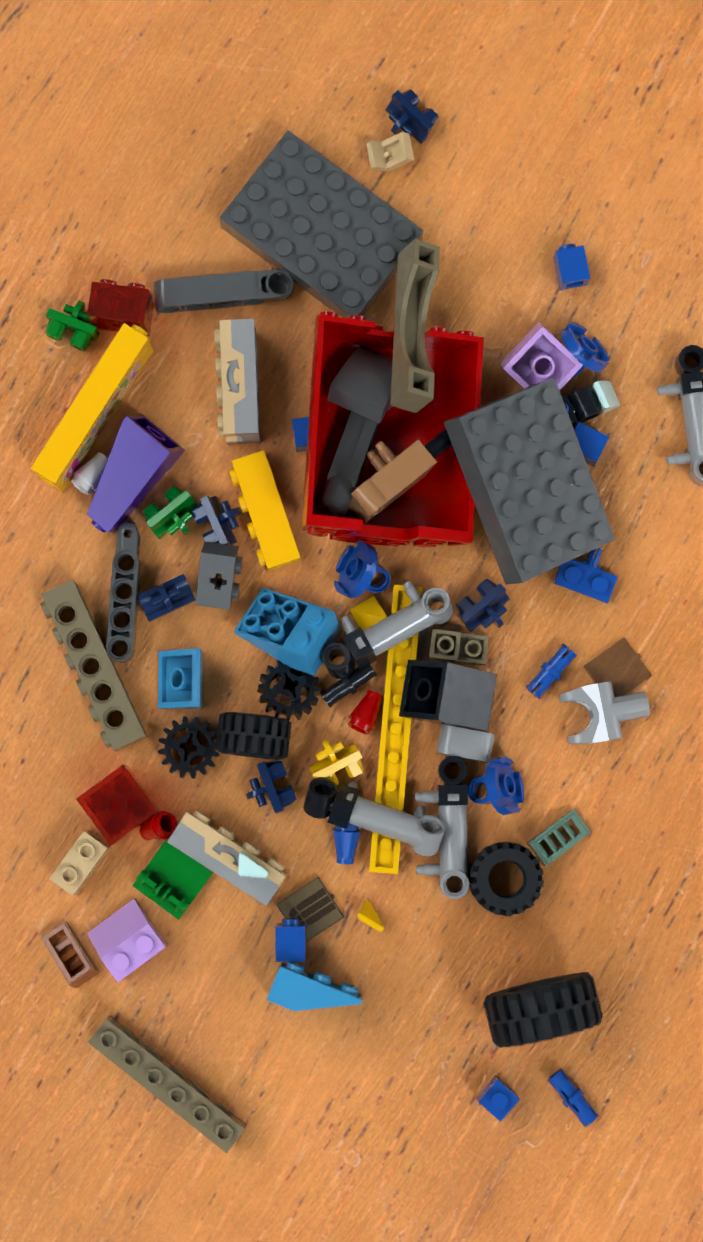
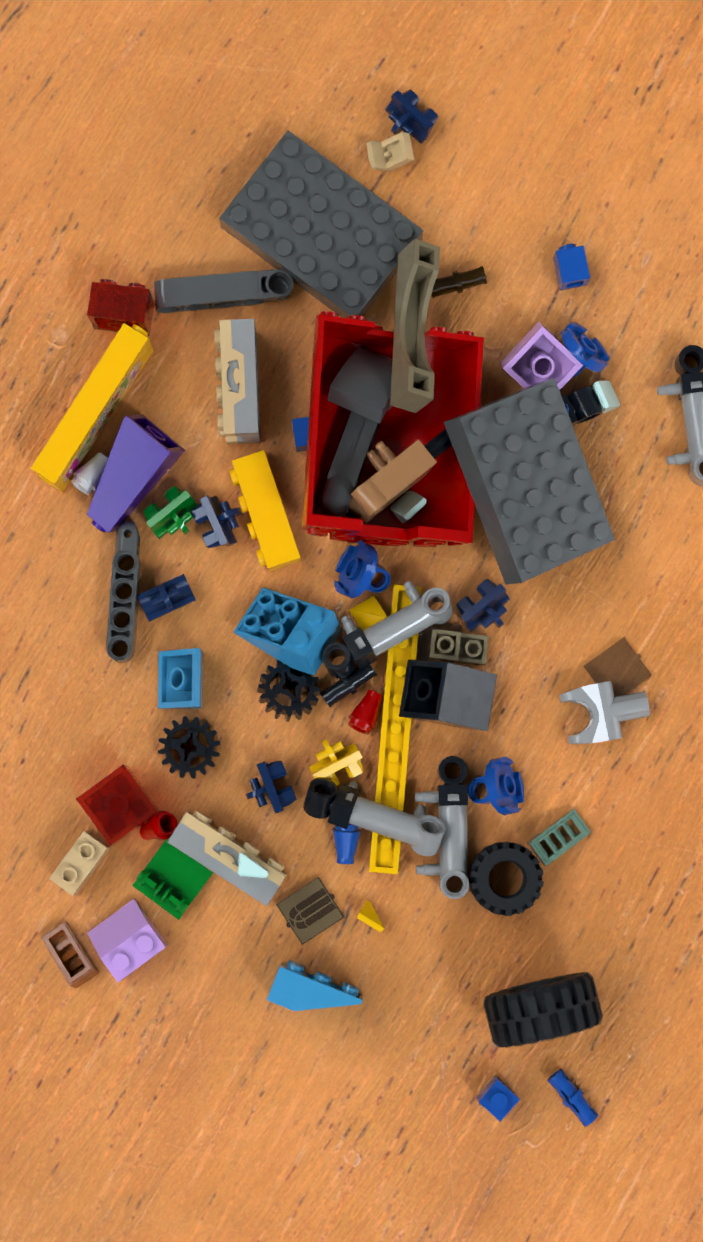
dark tan brick [40,579,148,752] -> none
green hips [45,301,100,352] -> none
dark tan brick [88,1016,247,1153] -> none
dark grey brick [195,542,243,610] -> none
black tyre [215,712,292,760] -> none
blue brick [275,918,306,962] -> none
light grey beam [436,724,495,763] -> none
blue pin [526,644,577,699] -> none
blue plate [554,548,618,603] -> none
blue brick [574,422,609,467] -> none
none -> light aqua slope [390,491,427,524]
none -> dark brown pin [431,266,487,298]

